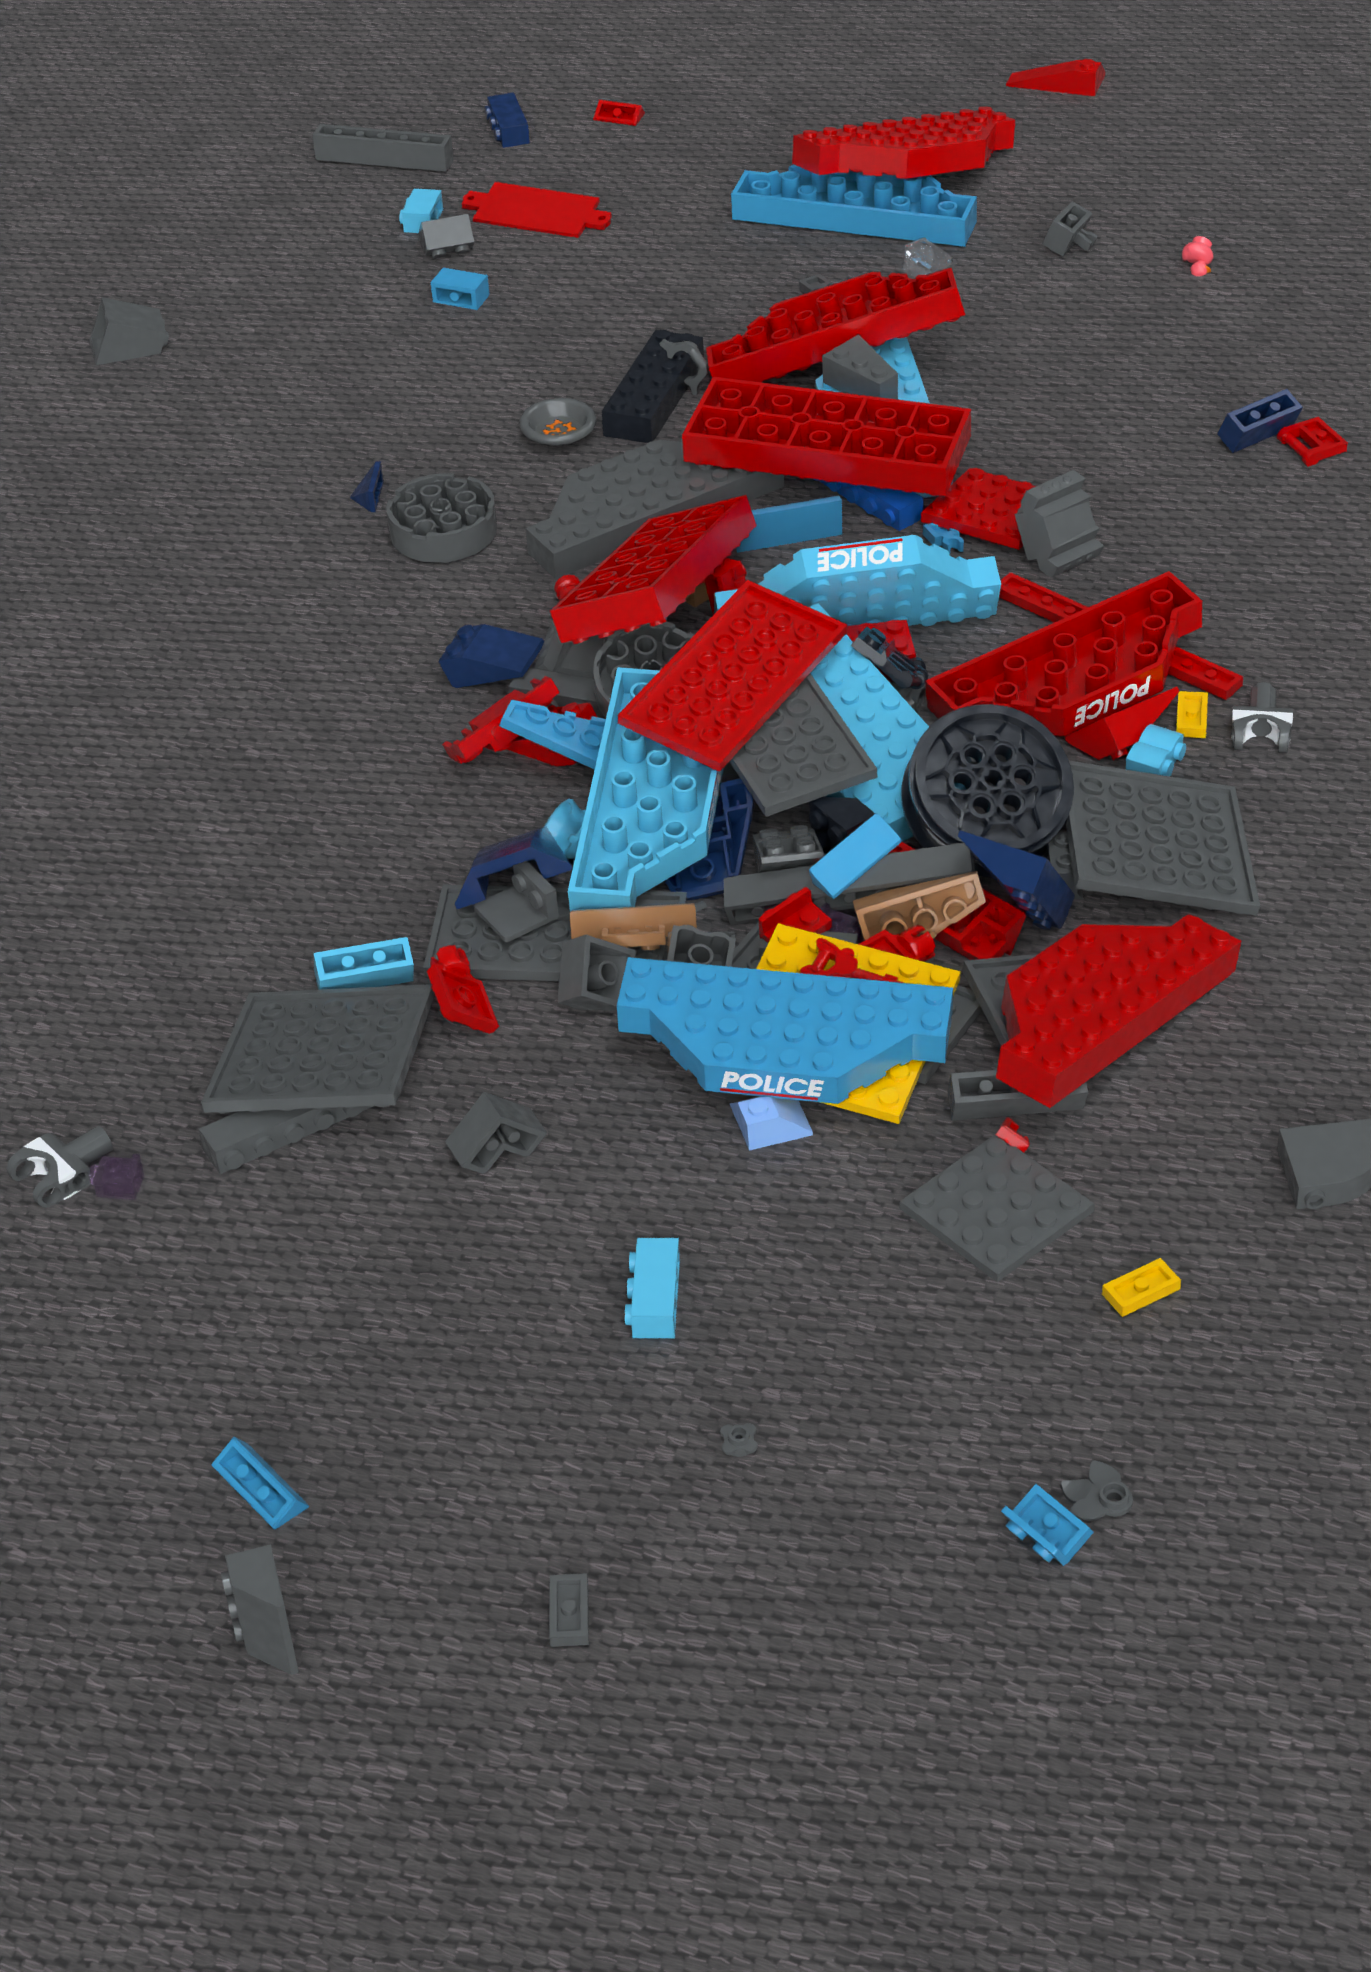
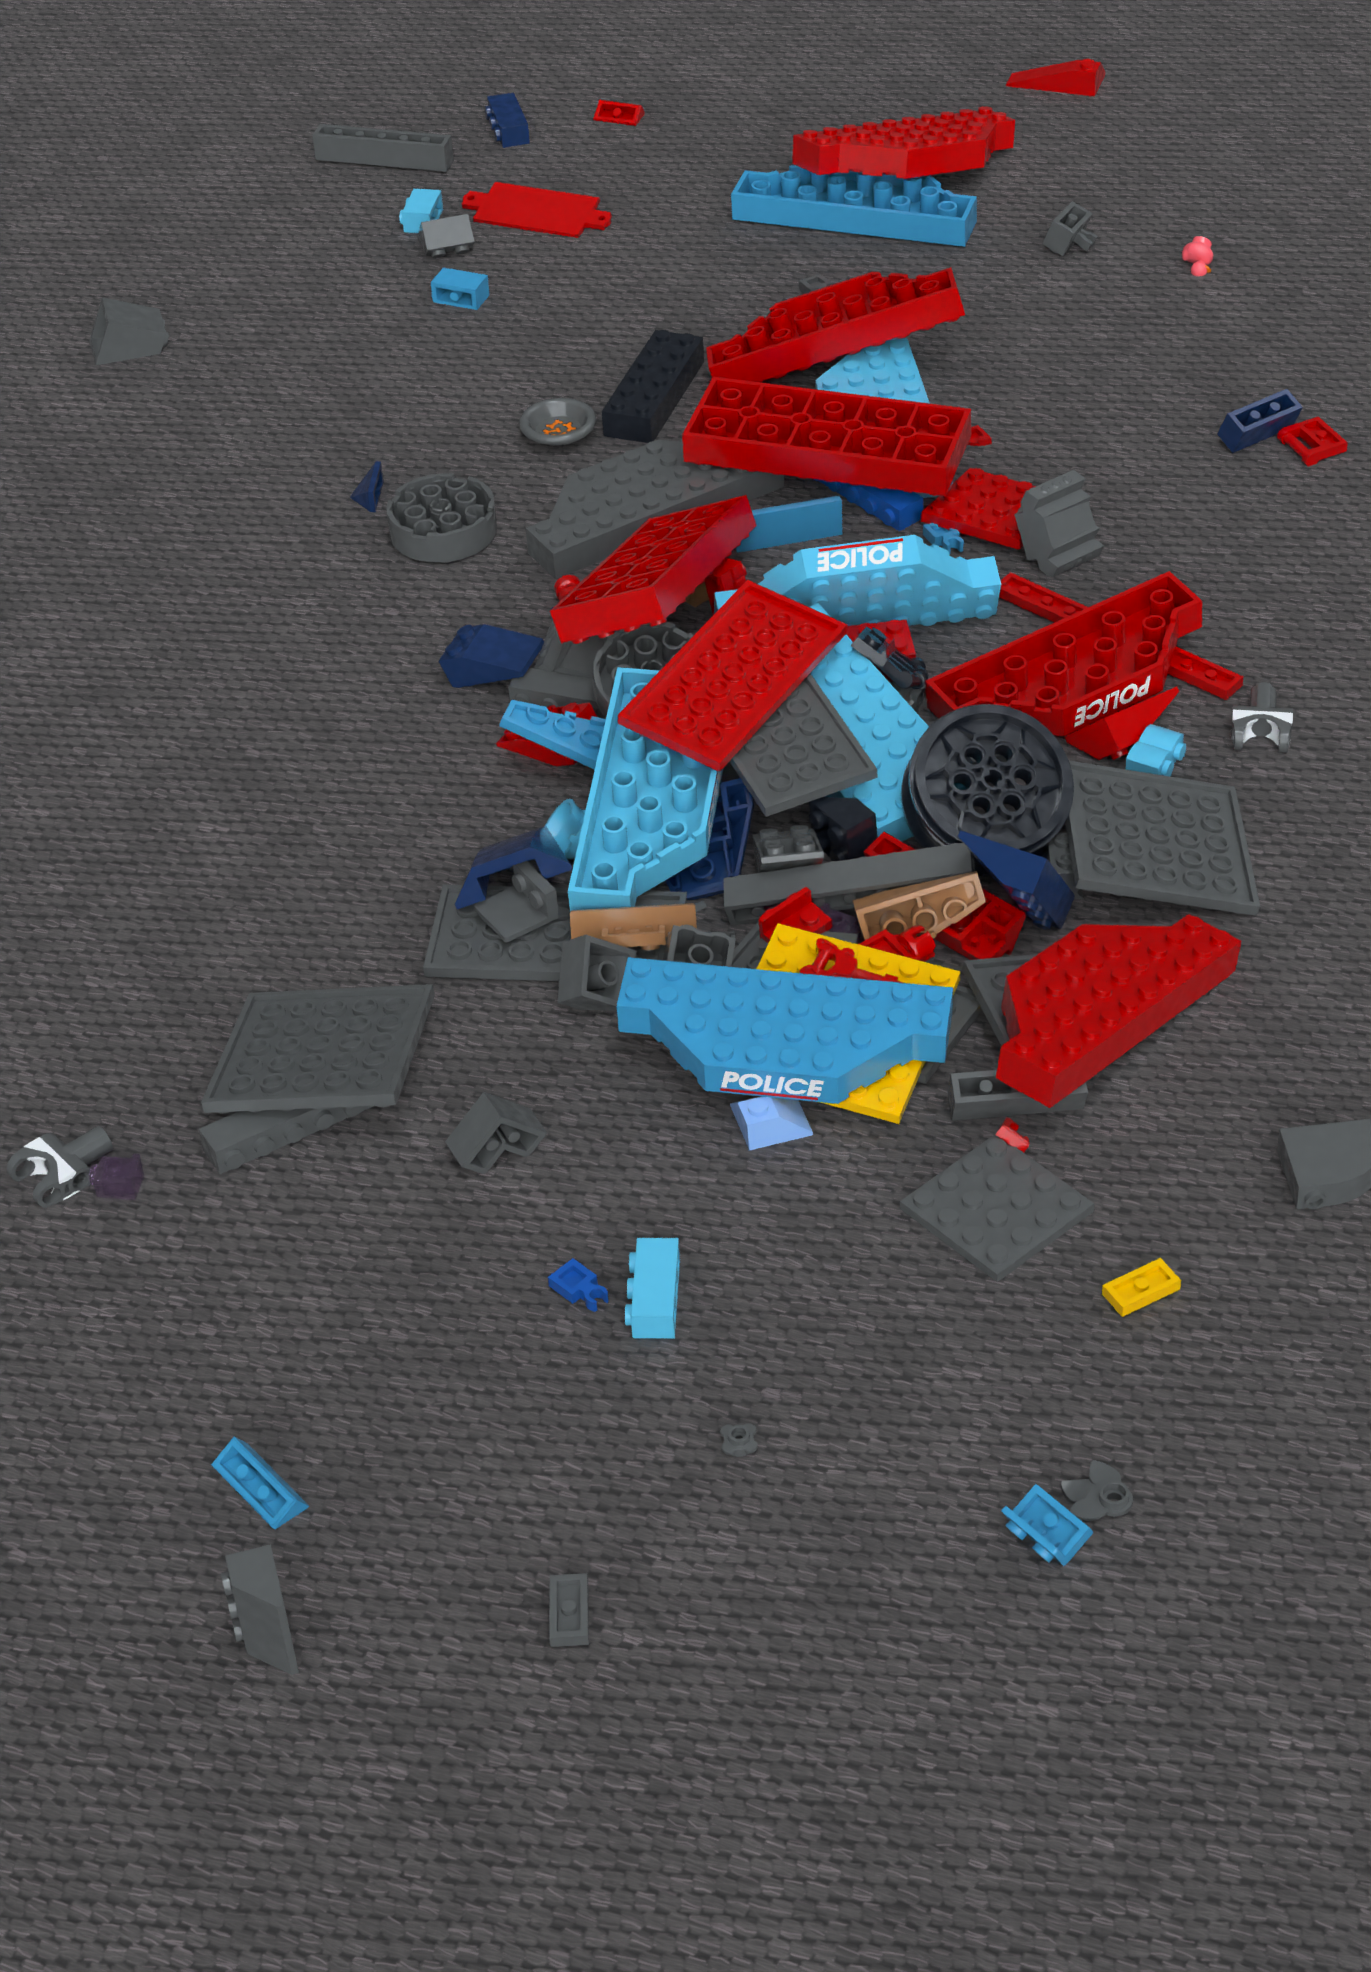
medium azure brick [314,937,414,990] -> none
red plate [427,945,499,1034] -> none
red bracket [442,676,560,764] -> none
dark grey helmet [660,339,709,395] -> none
dark azure slope [809,813,902,899] -> none
dark grey wedge [822,334,898,400] -> none
clear slope [901,237,953,279] -> none
yellow plate [1176,691,1208,738] -> none
none -> blue plate [548,1258,609,1312]
none -> red tile [967,425,992,446]

